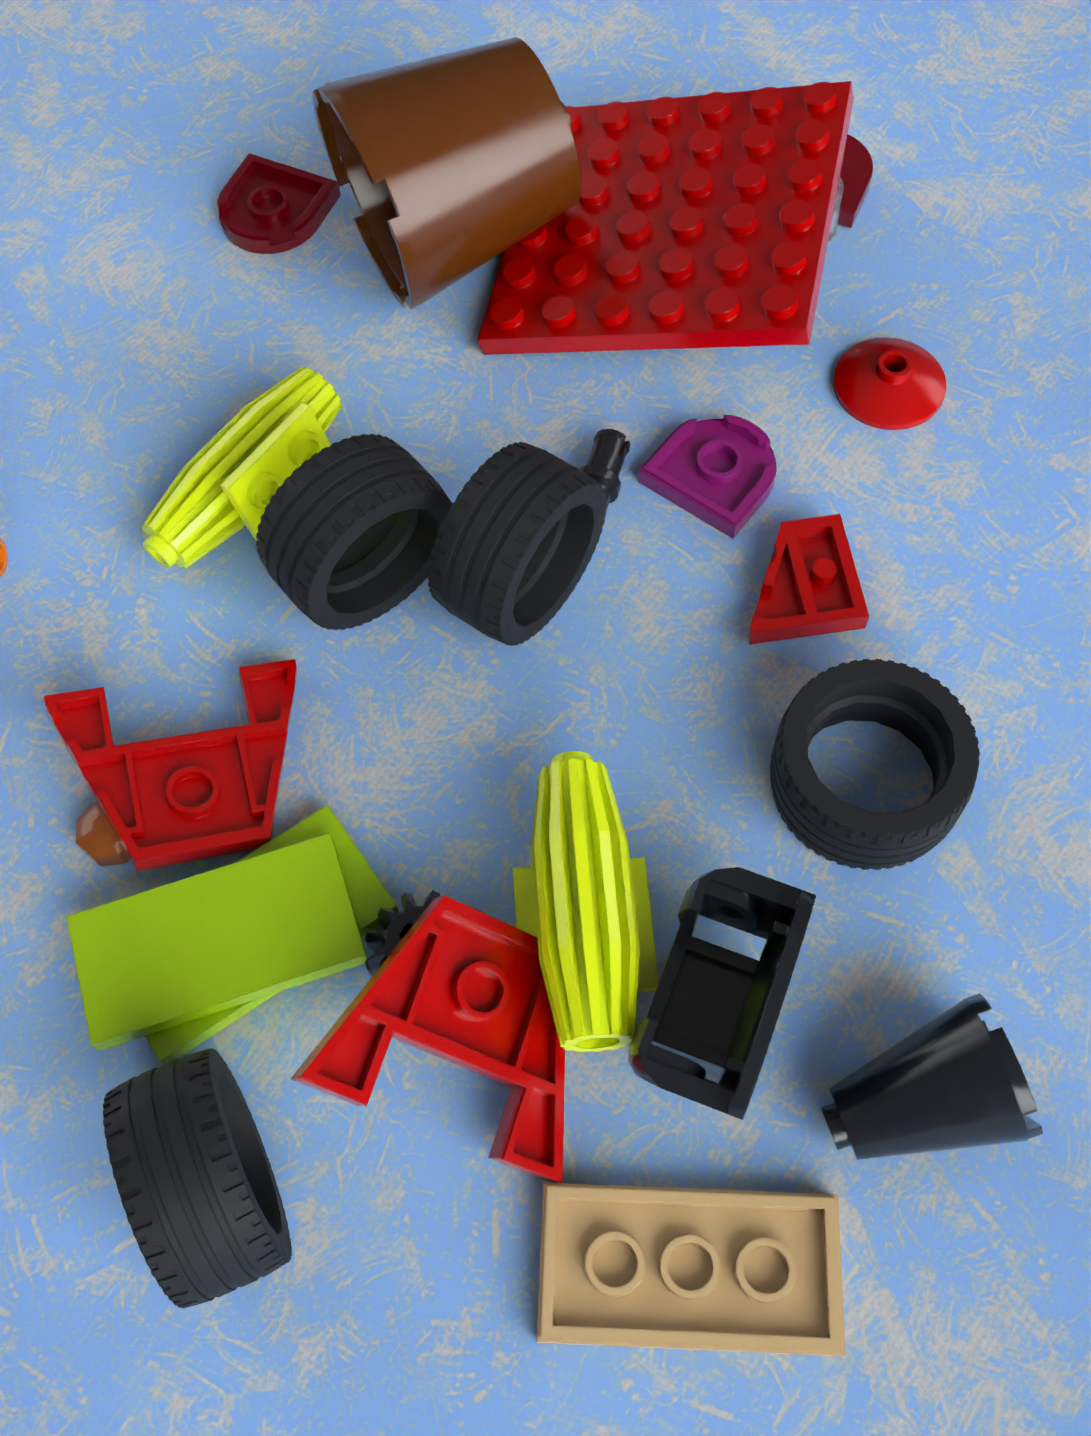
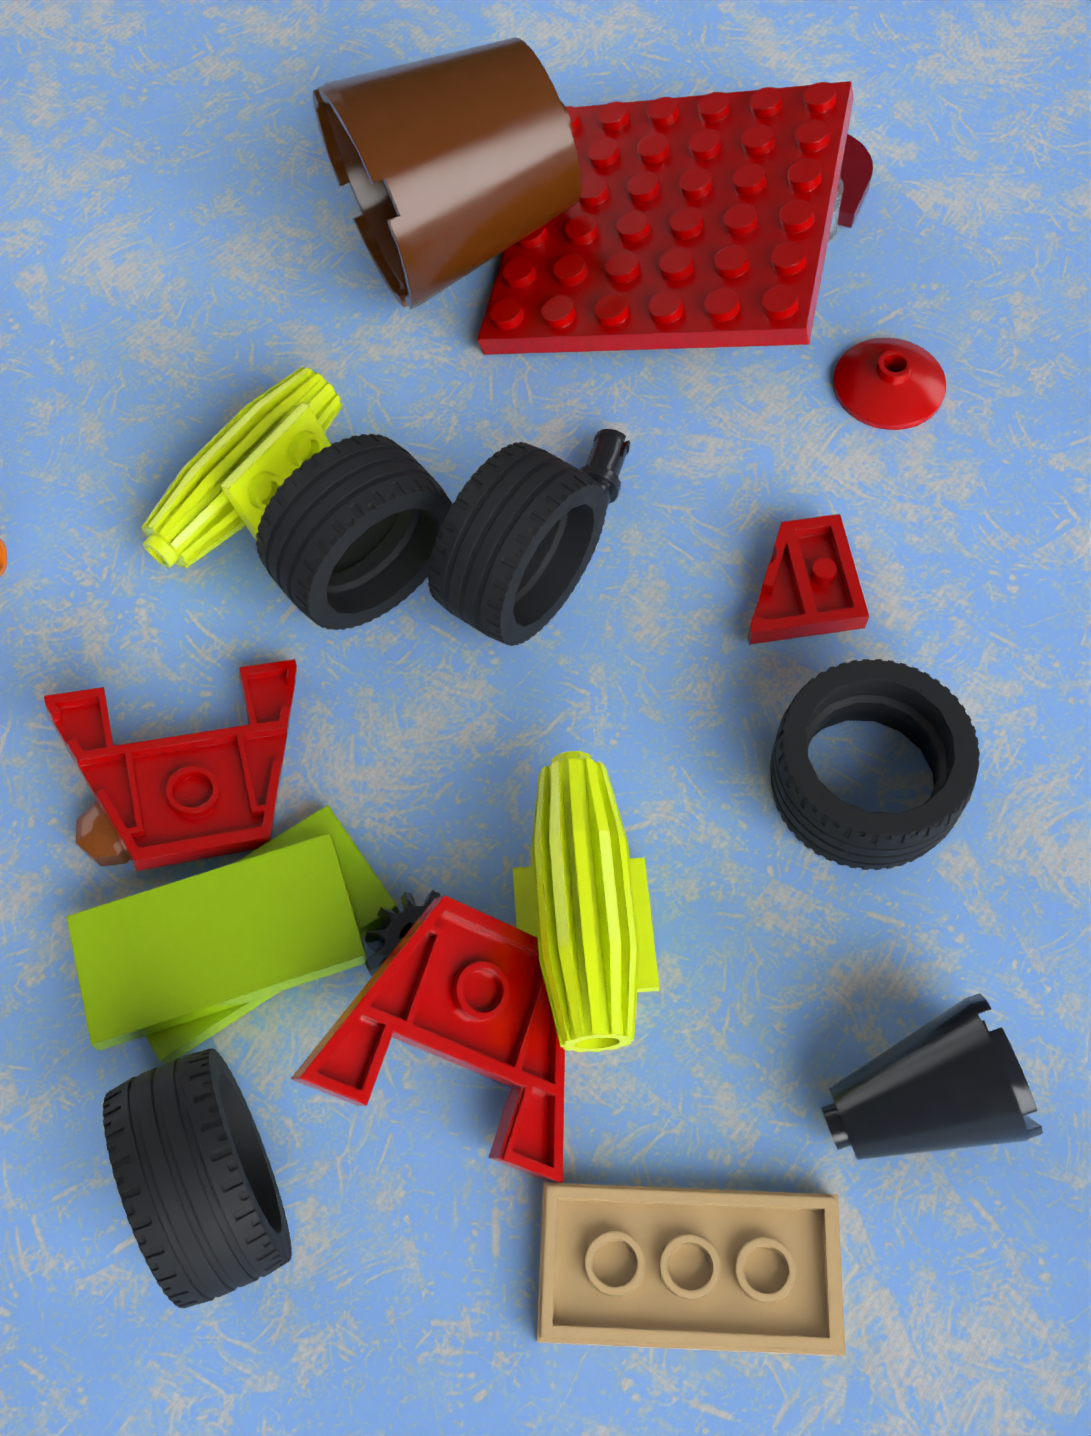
dark red tile [217,153,341,254] -> none
black piece [628,867,816,1120] -> none
magenta tile [638,415,777,539] -> none

